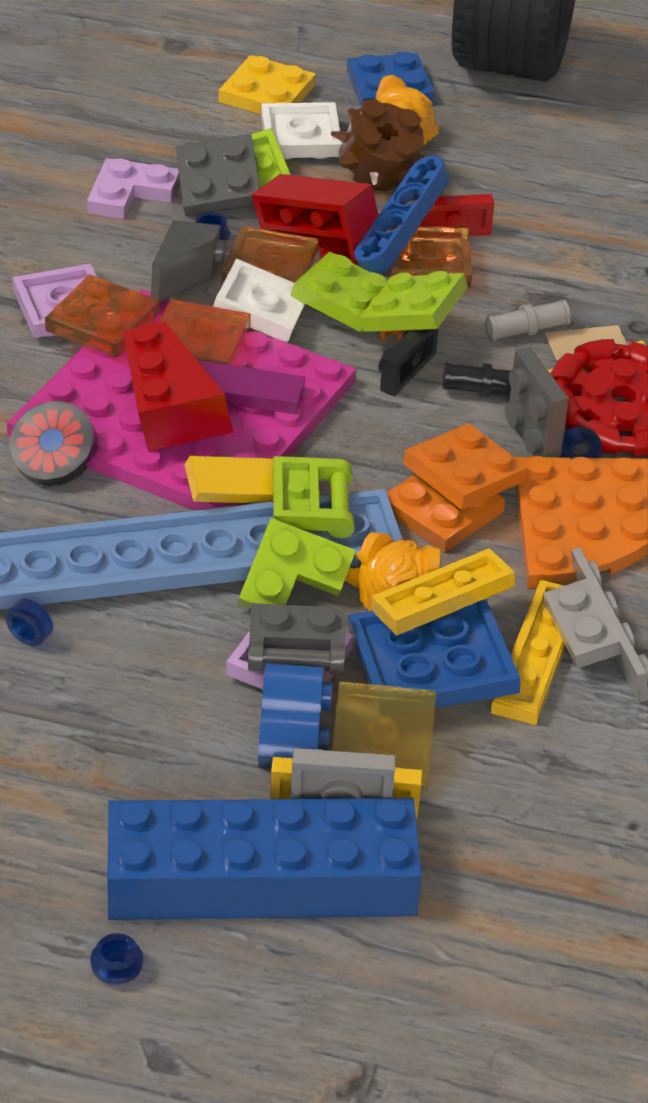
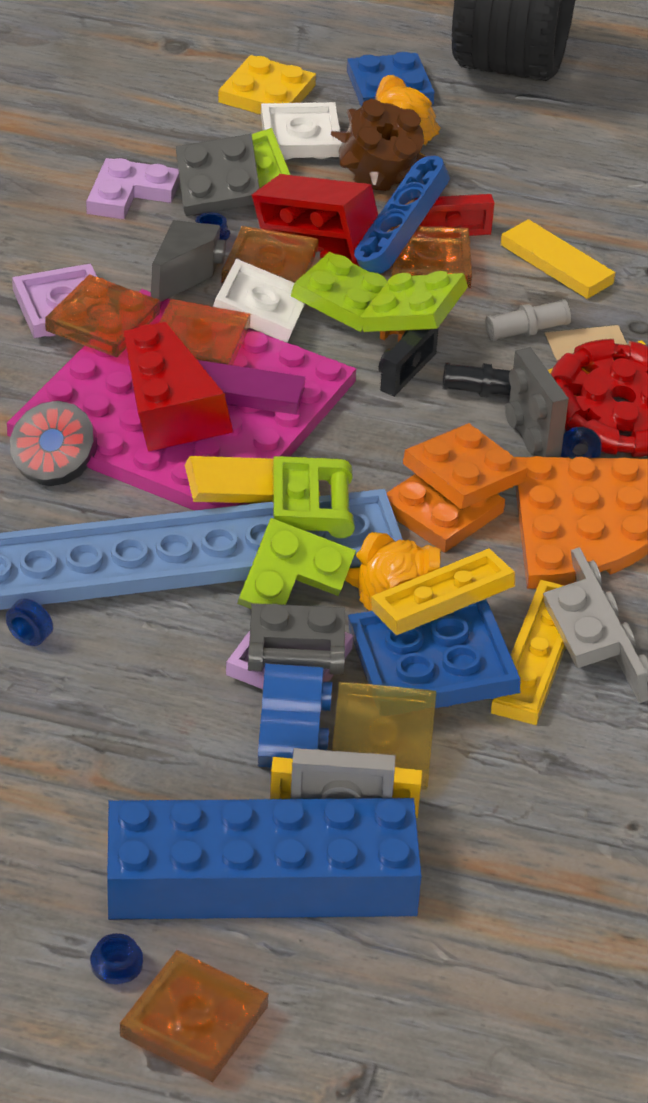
none -> clear orange plate [120,950,268,1082]
none -> yellow tile [501,219,616,299]

